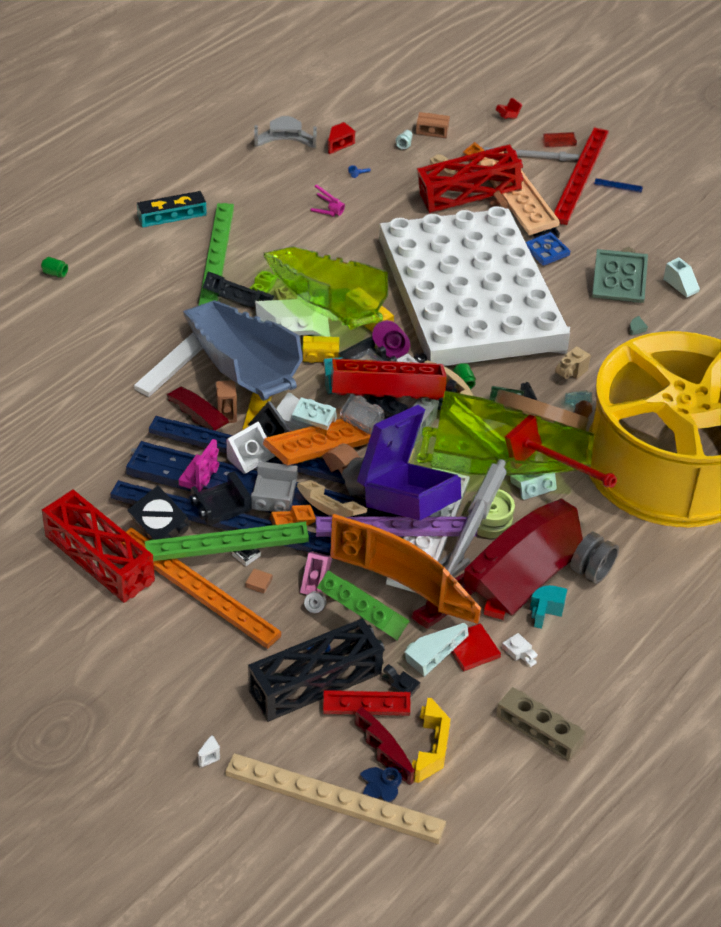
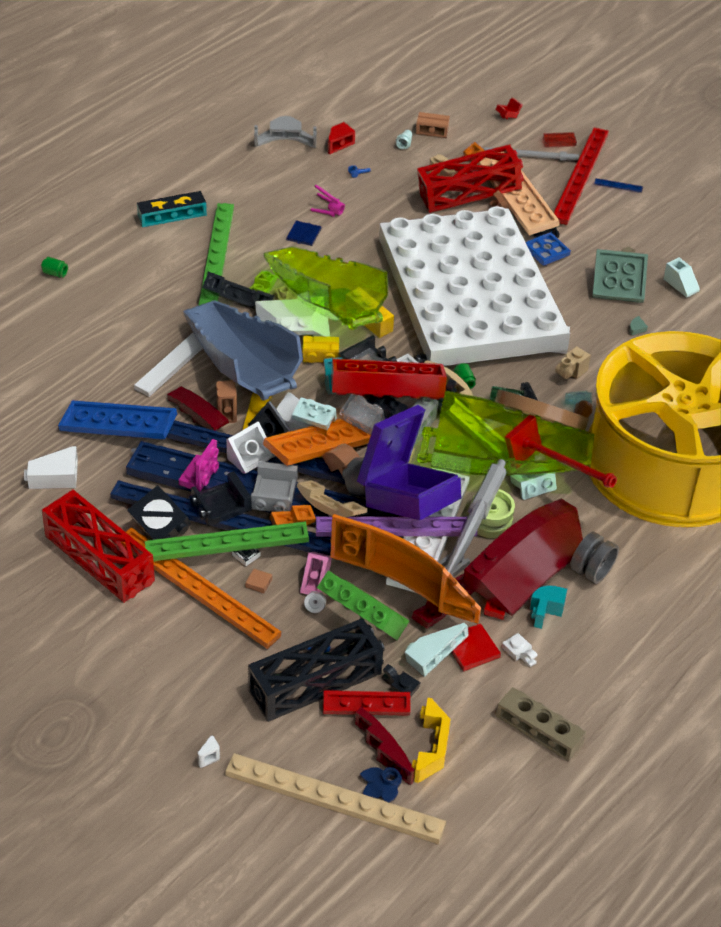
magenta piece [372,320,410,359] -> none
none -> white slope [24,446,78,489]
none -> blue plate [58,400,178,439]
none -> clear blue piece [286,220,322,246]

